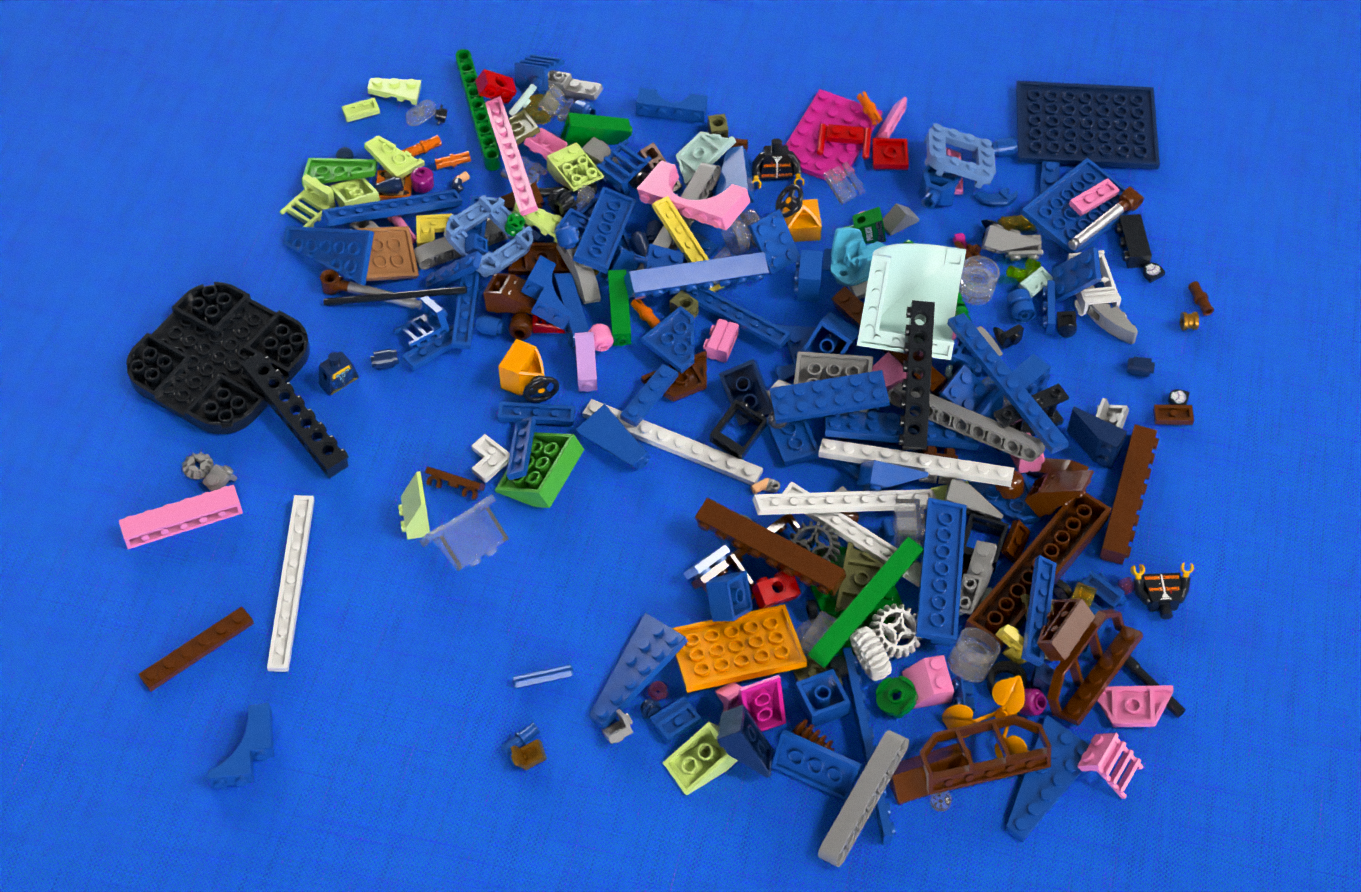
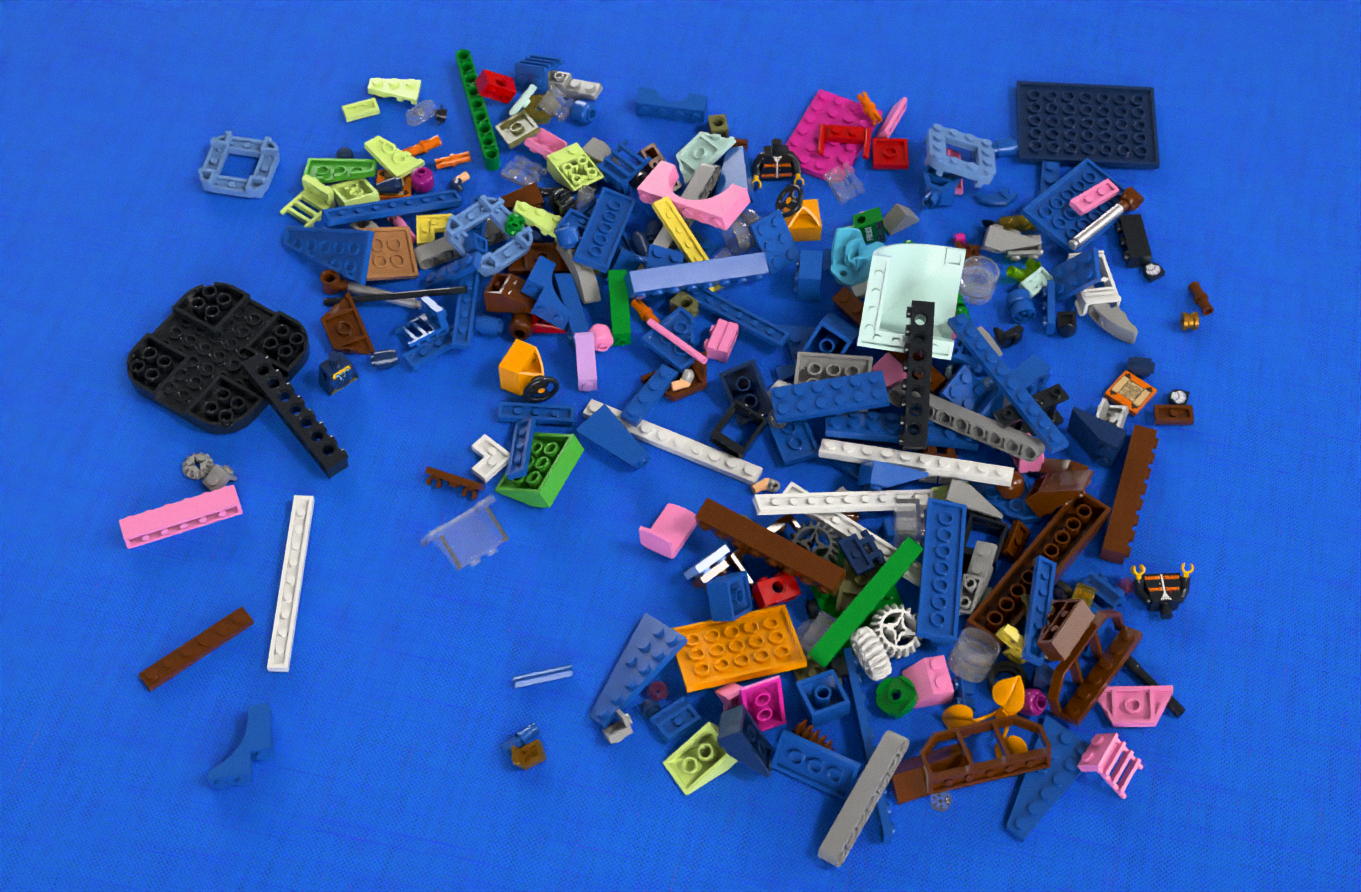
yellowish green slope [398,471,431,540] -> none
bright pink plate [485,96,538,216] -> none
green slope [560,112,632,148] -> none
none -> medium blue plate [198,131,280,199]
none -> reddish brown wing [321,292,375,355]
none -> bright pink piece [639,503,697,559]
none -> bright pink bar [647,318,708,365]
none -> arm [671,369,694,391]
none -> dark blue plate [838,529,886,577]
none -> tile [1104,370,1157,417]

